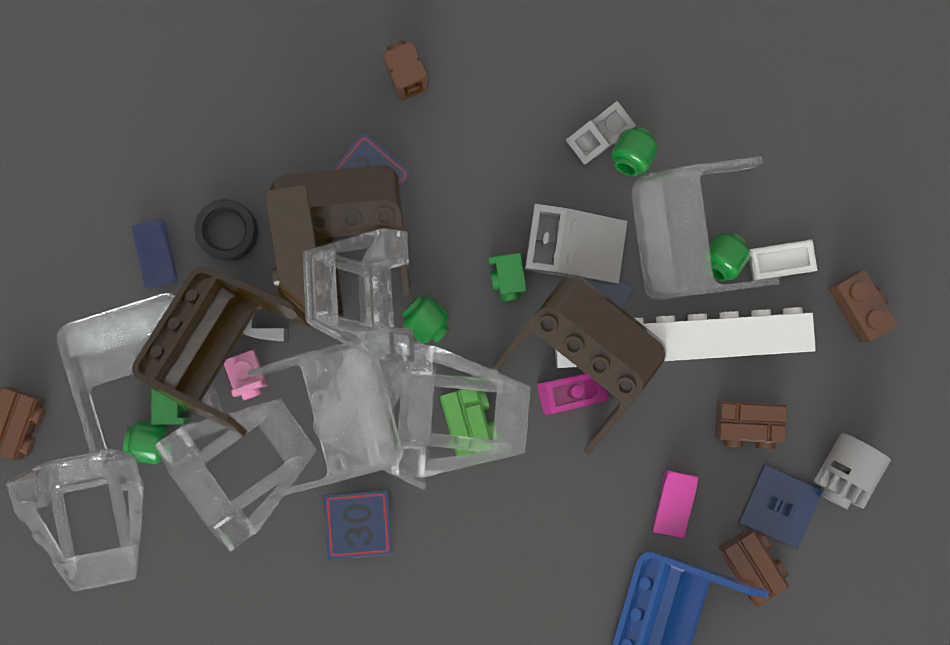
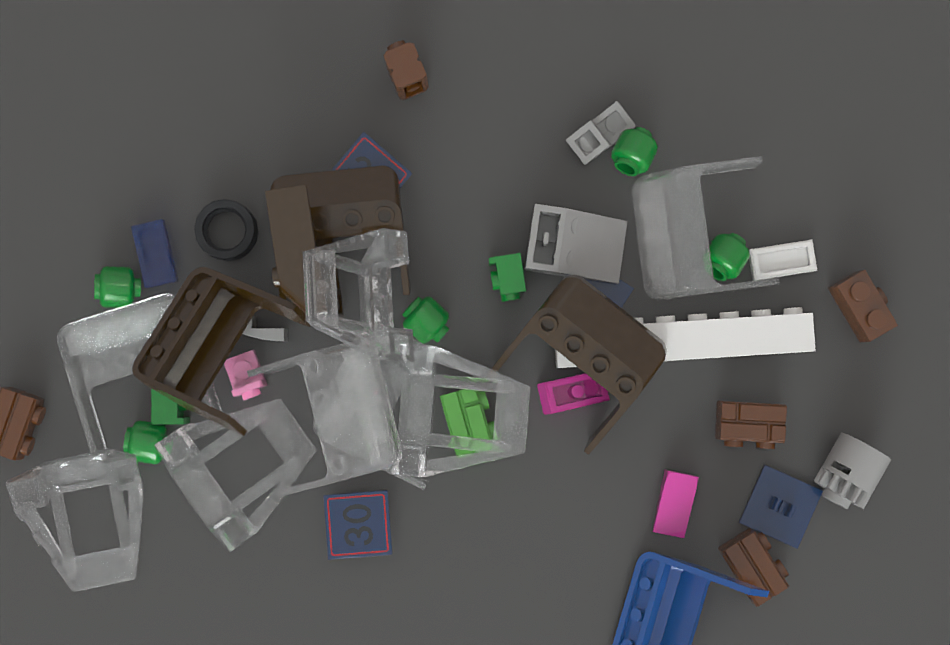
none -> green head [94,266,141,308]

